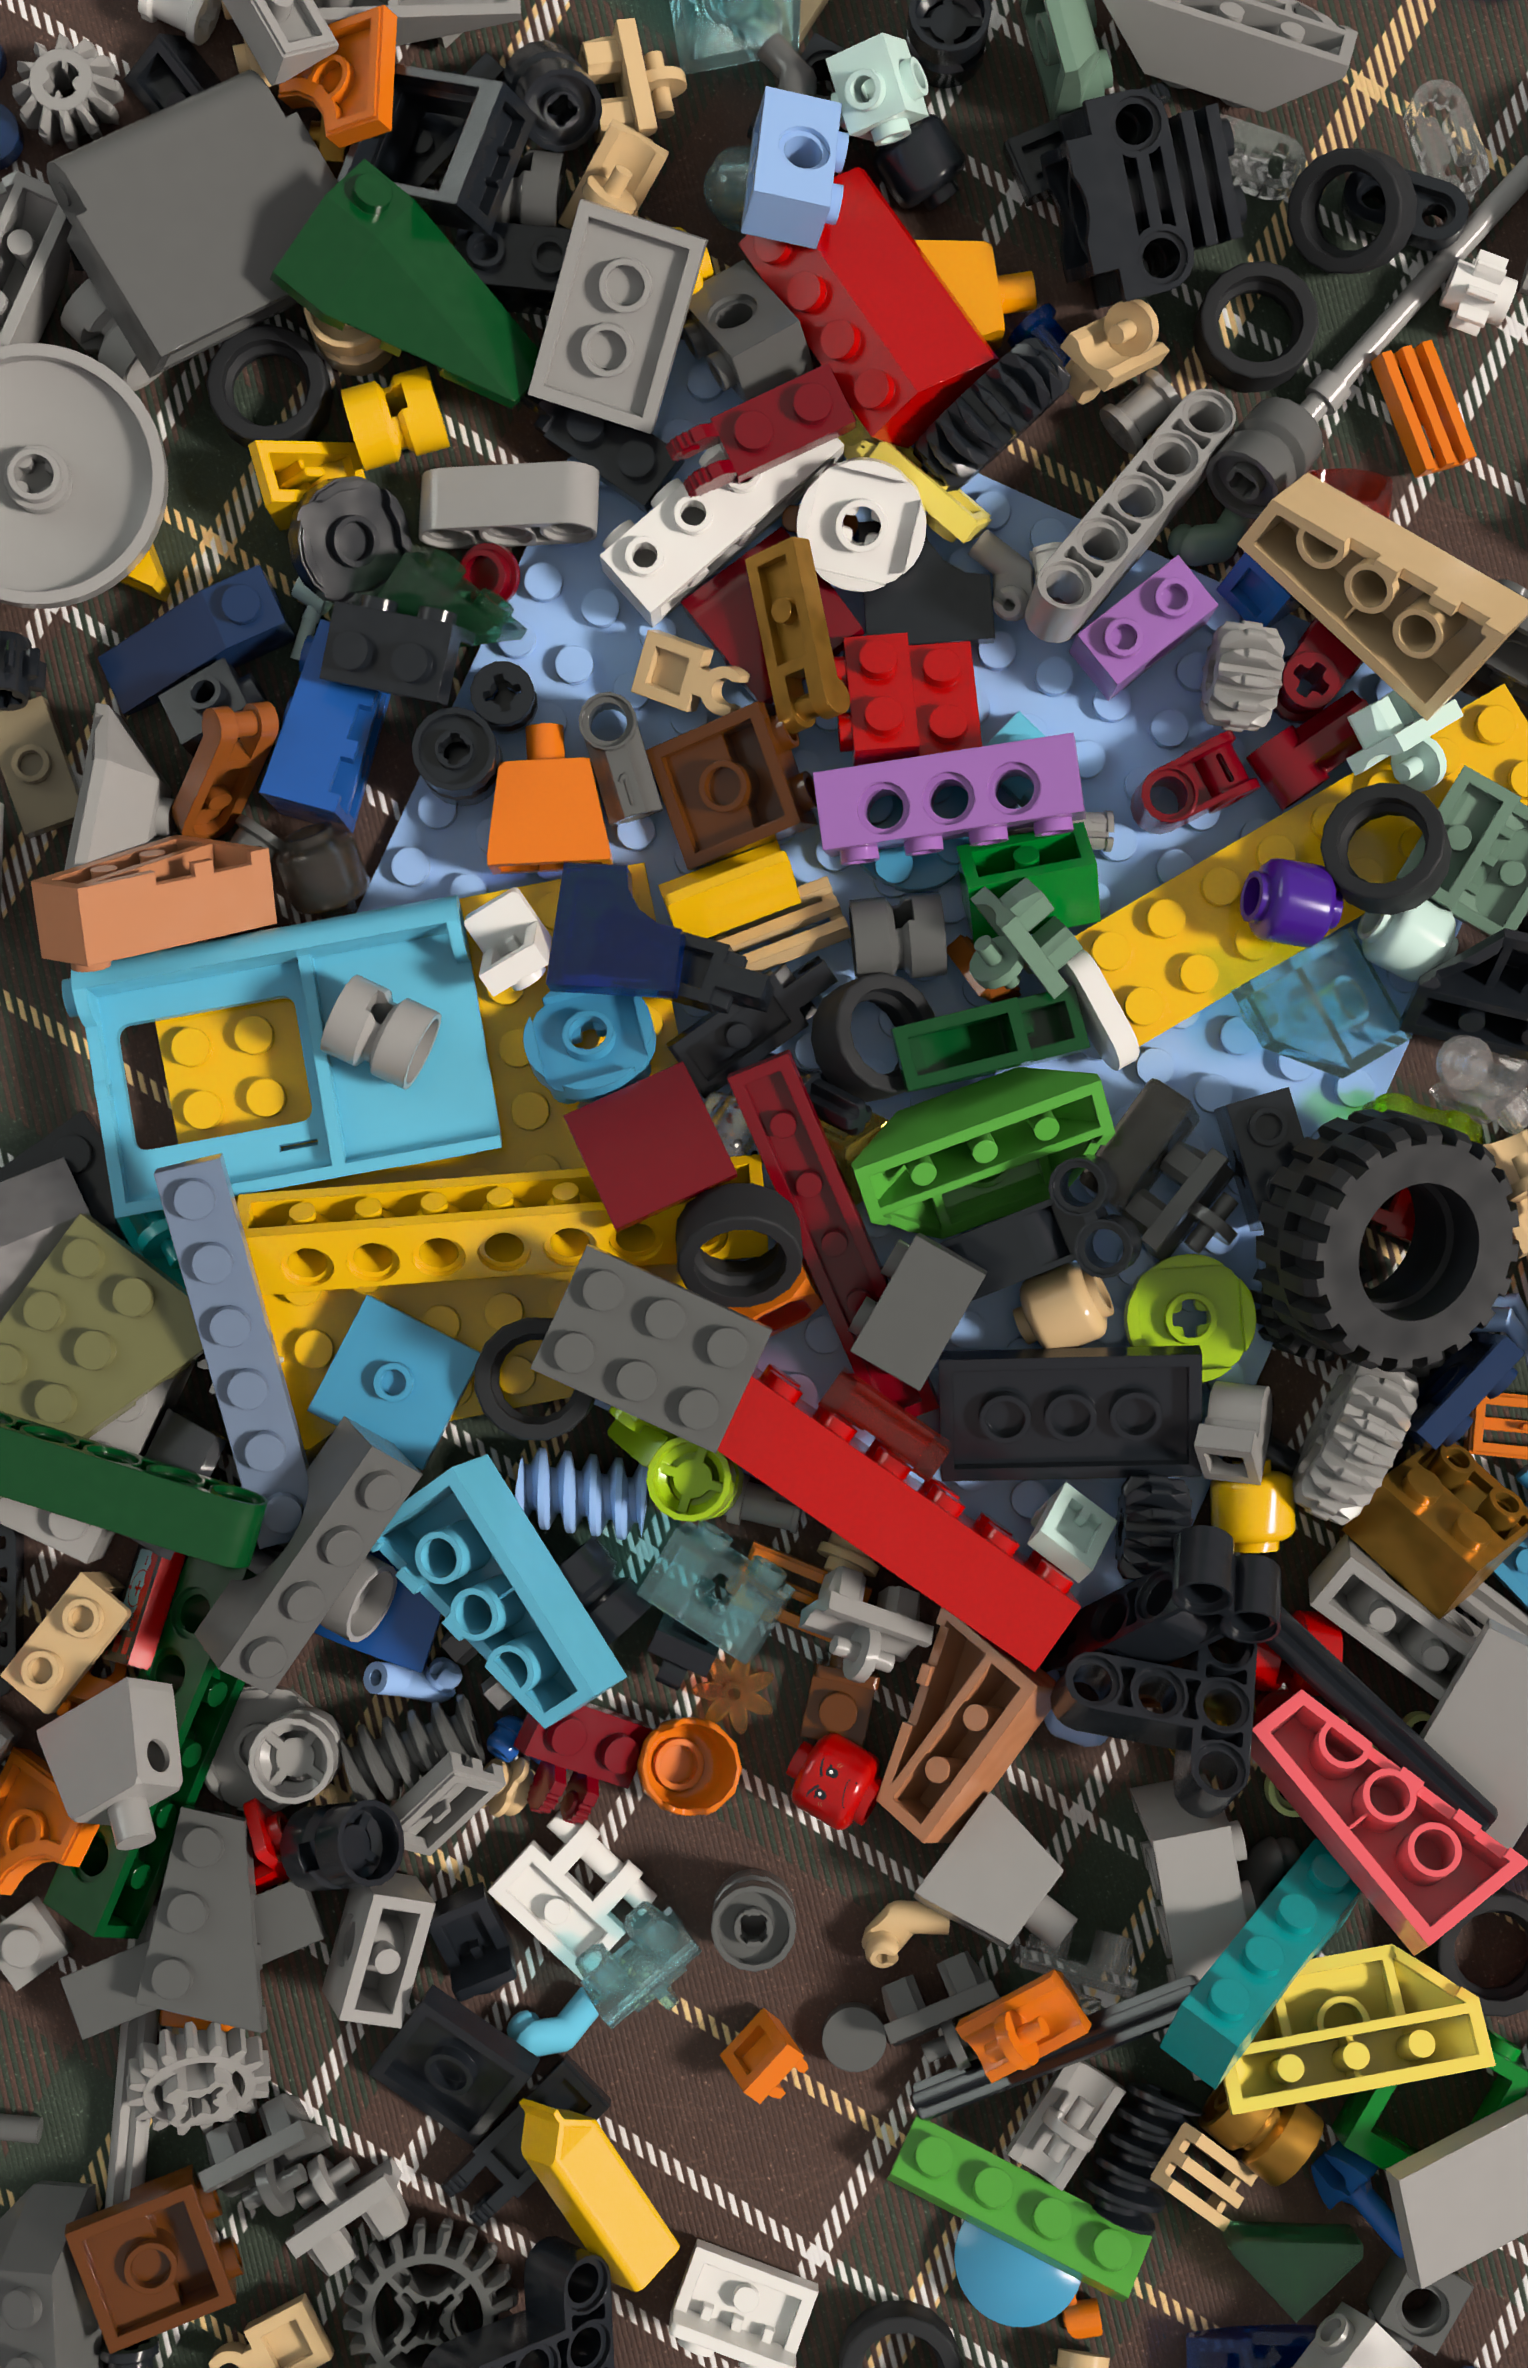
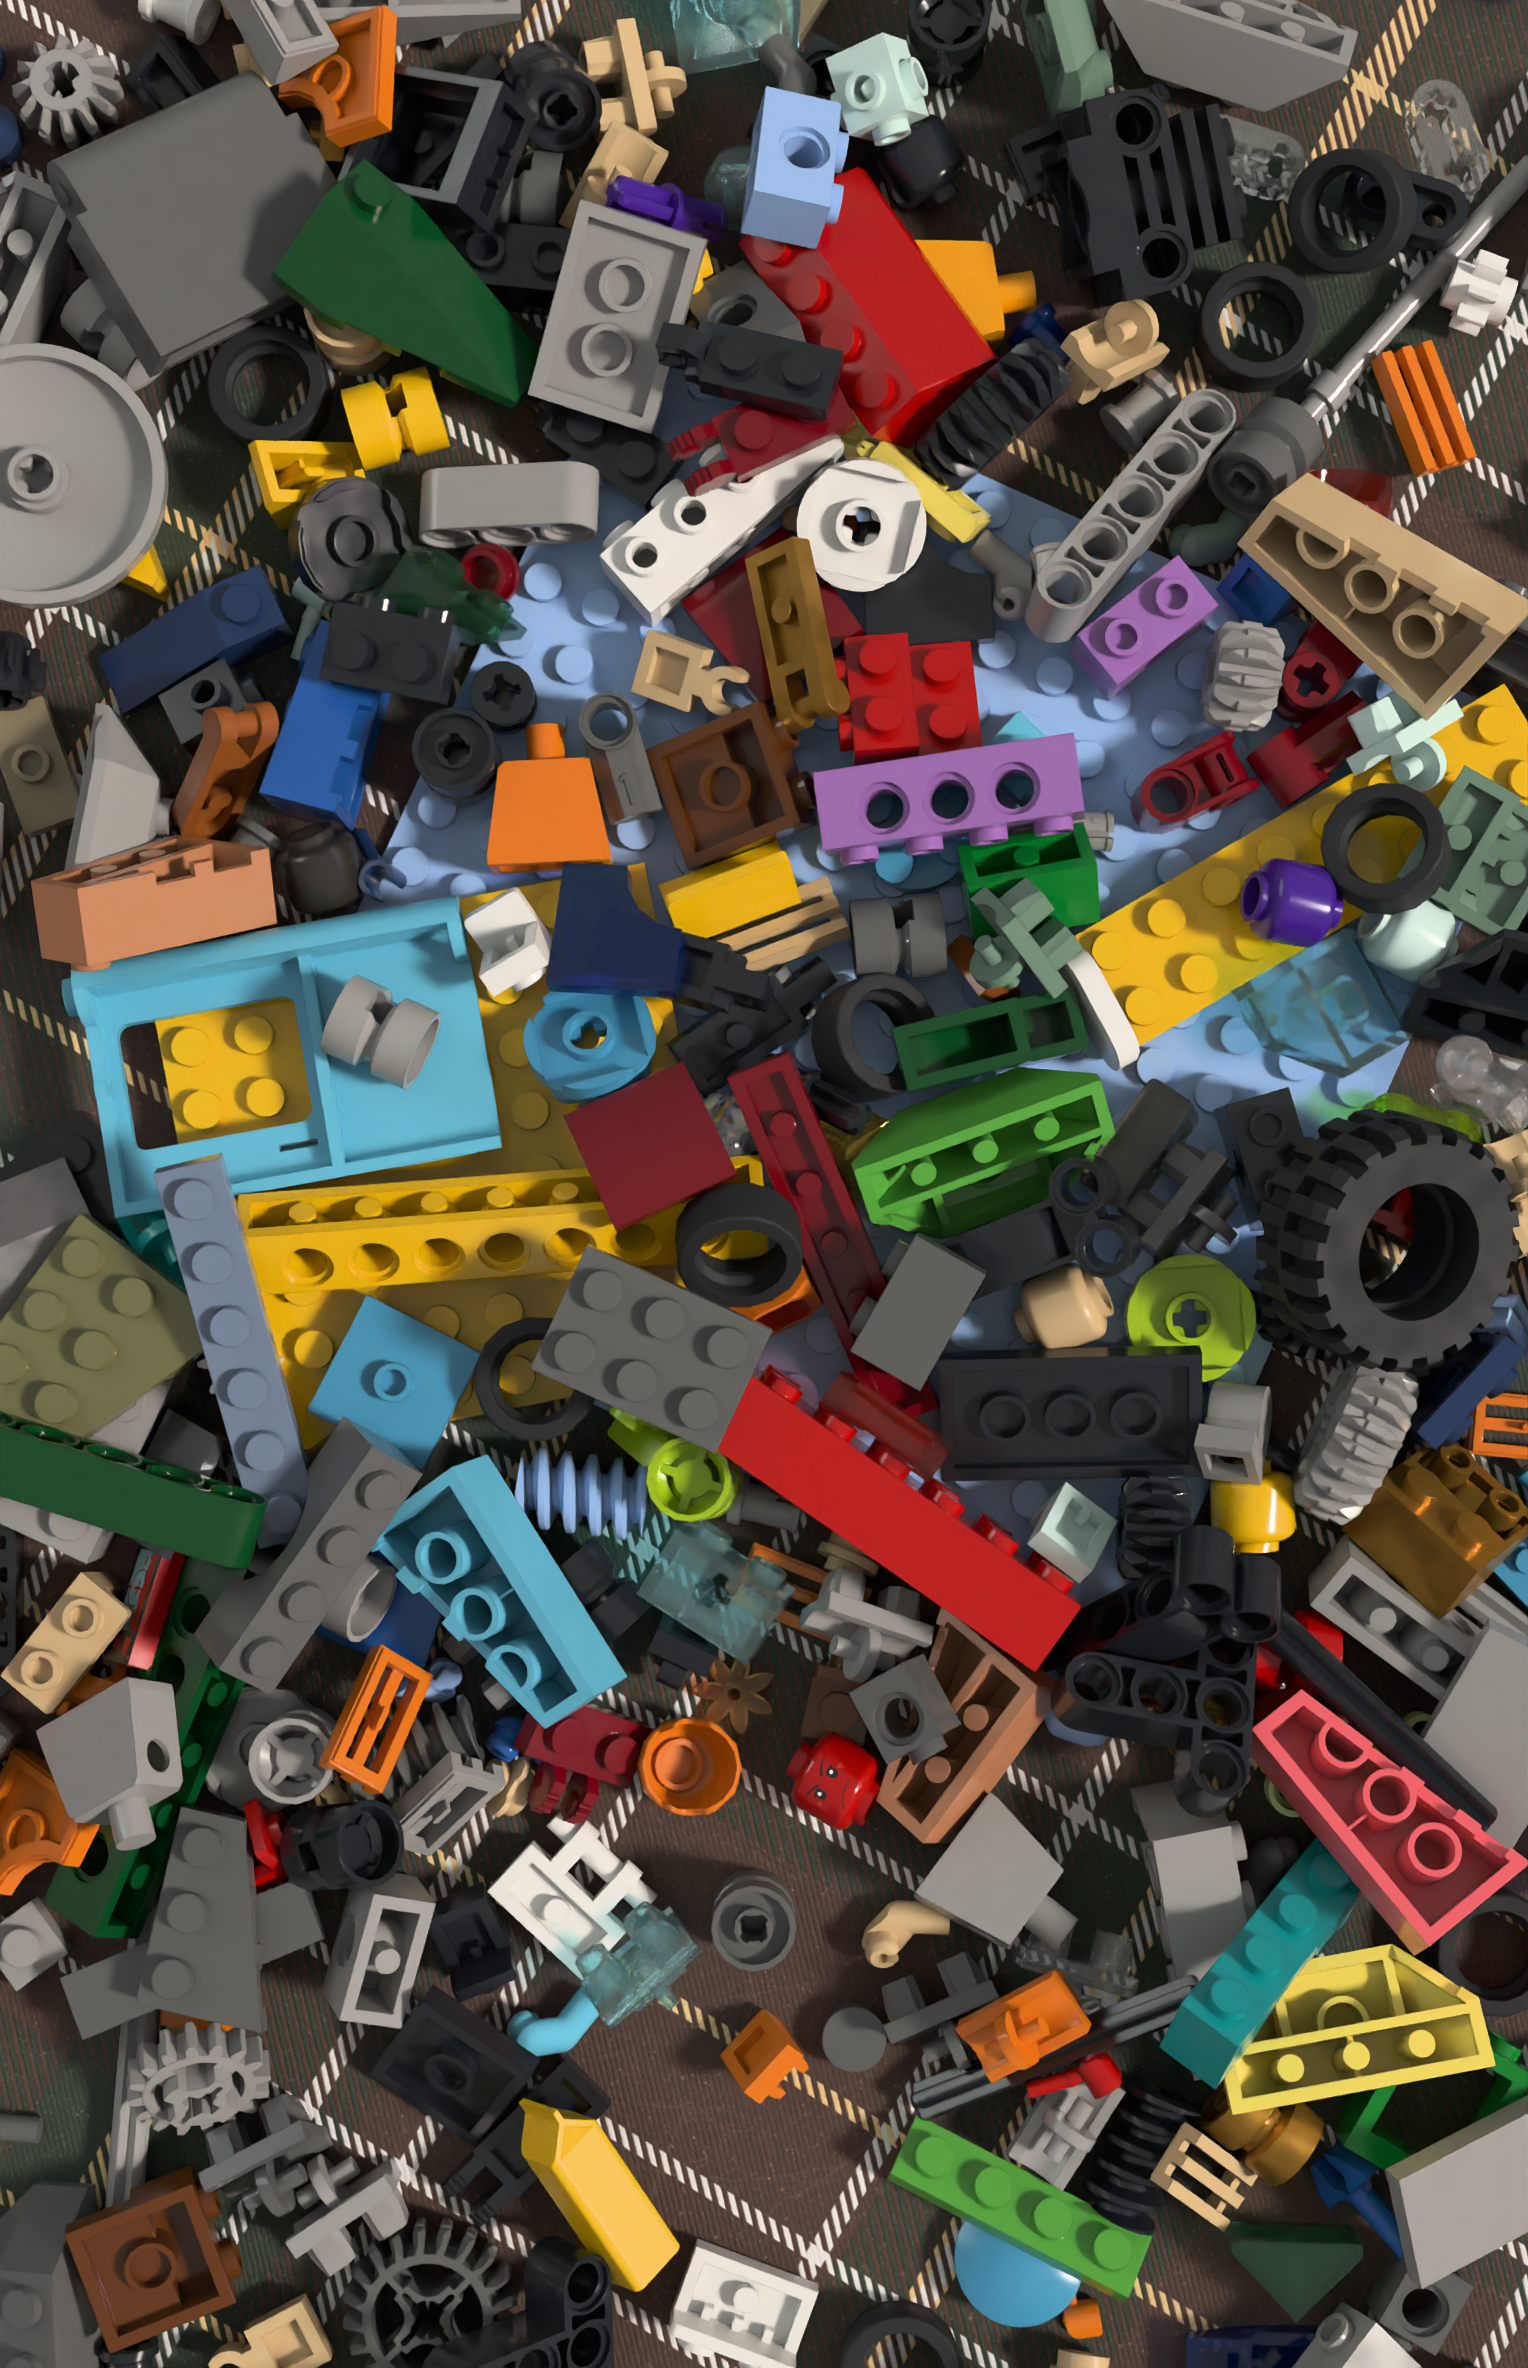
none -> orange tile [318,1644,434,1795]
none -> dark blue hand [353,828,407,903]
none -> dark purple axle [605,175,727,245]
none -> black hinge [656,321,844,421]
none -> dark grey brick [849,1654,961,1766]
none -> red hand [1026,2052,1122,2099]

